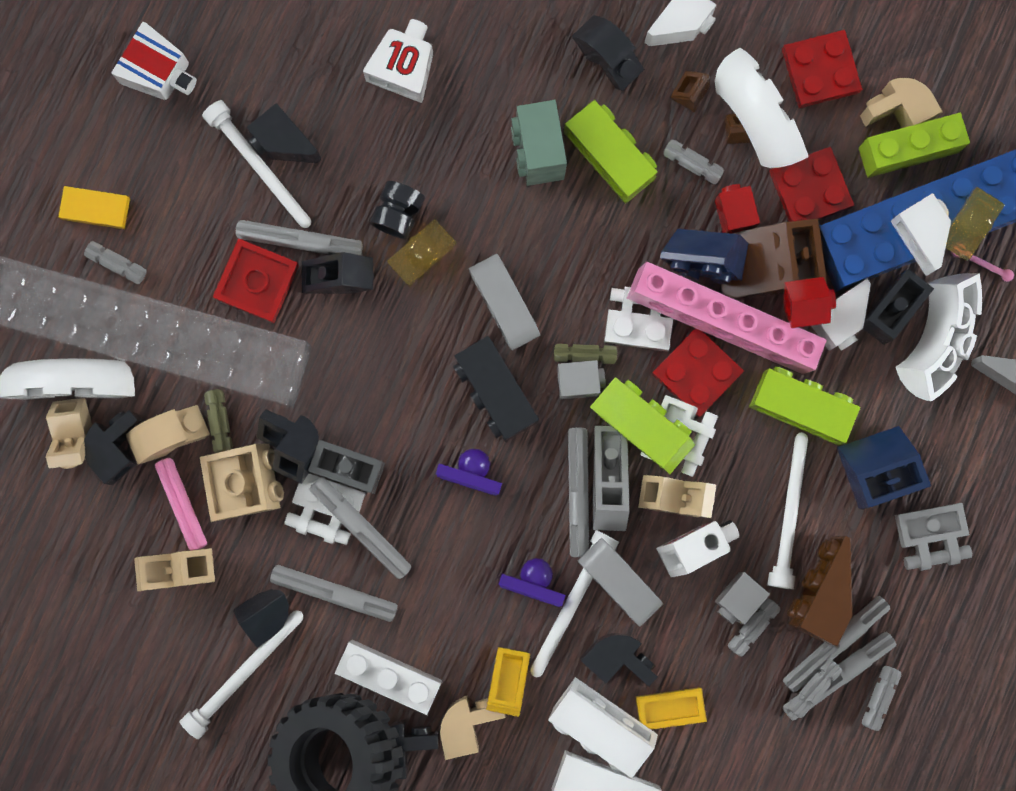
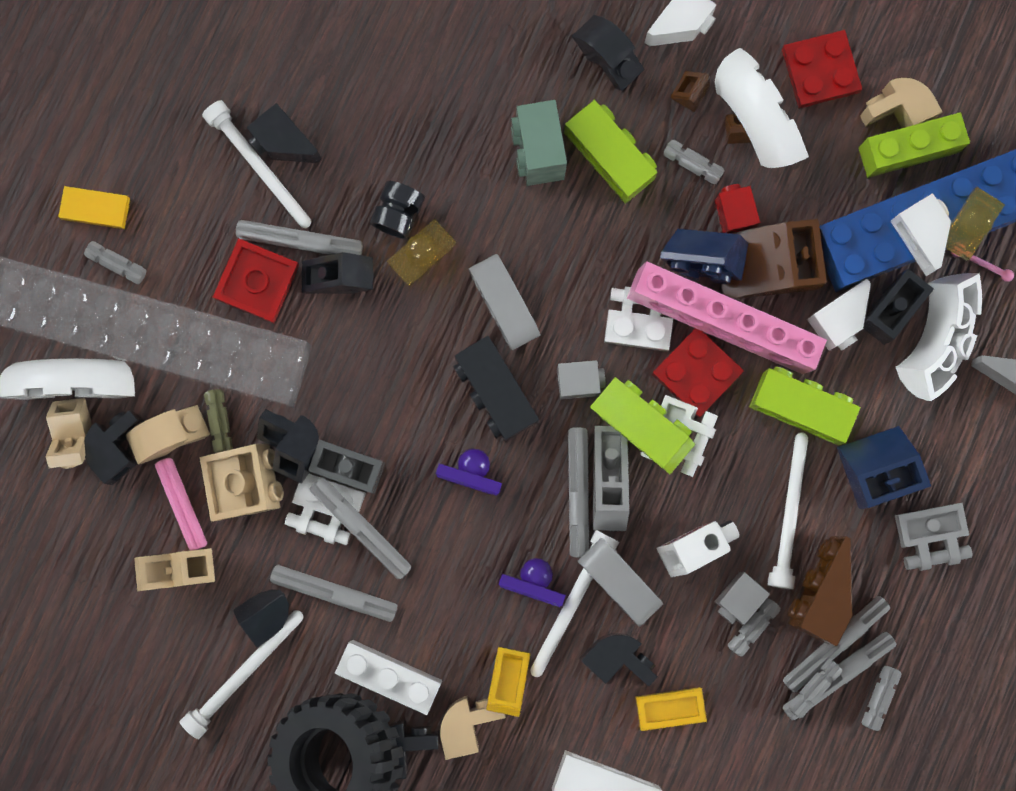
torso [111,22,197,100] -> none
white torso [363,19,433,103] -> none
white brick [548,677,658,778] -> none
olive axle [554,344,617,364] -> none
tan brick [638,475,716,518] -> none
red plate [769,146,854,222] -> none
red brick [784,277,836,328] -> none

